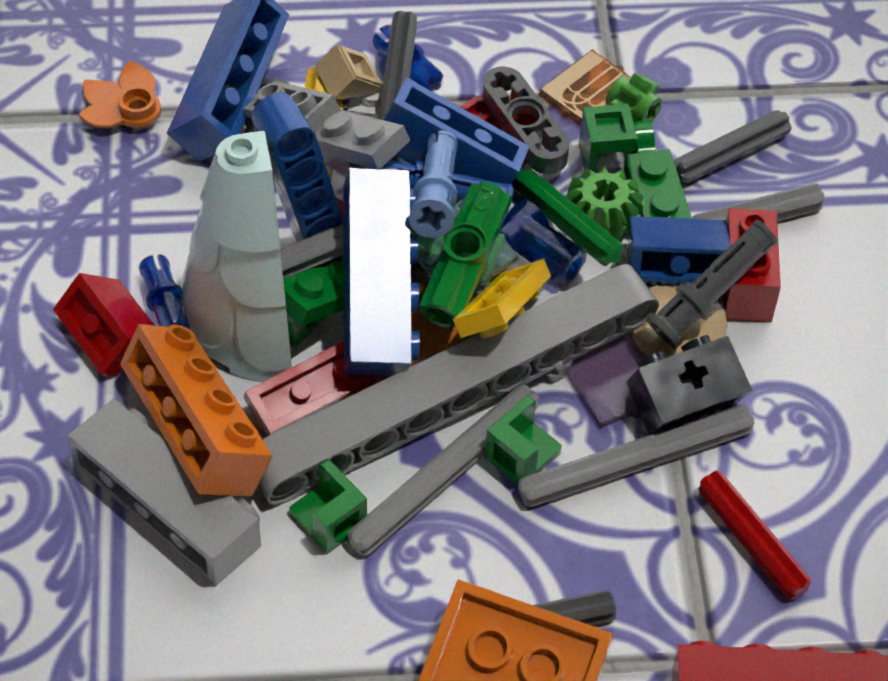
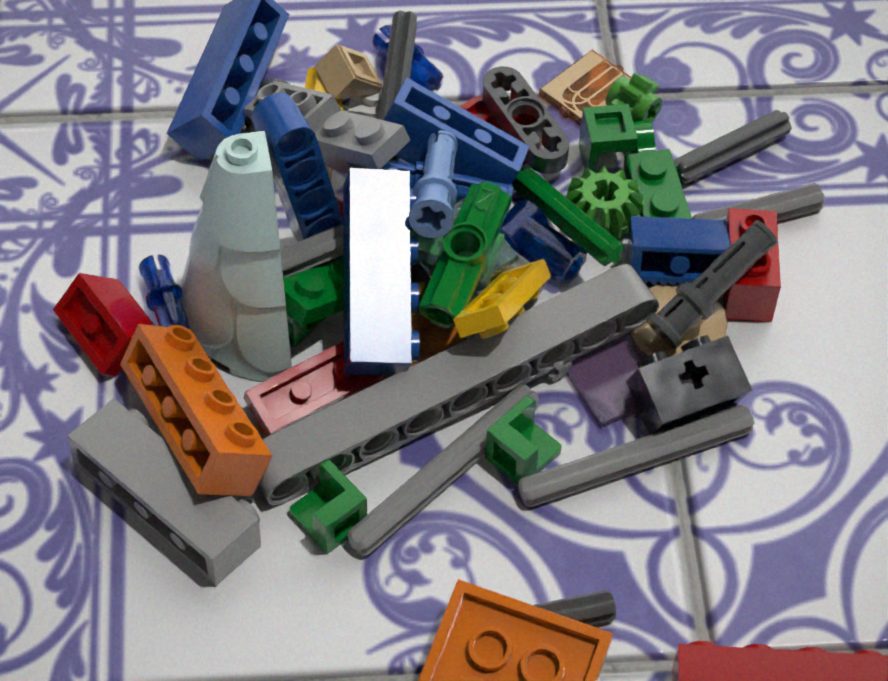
orange plate [79,61,161,128] -> none
red axle [698,470,811,600] -> none

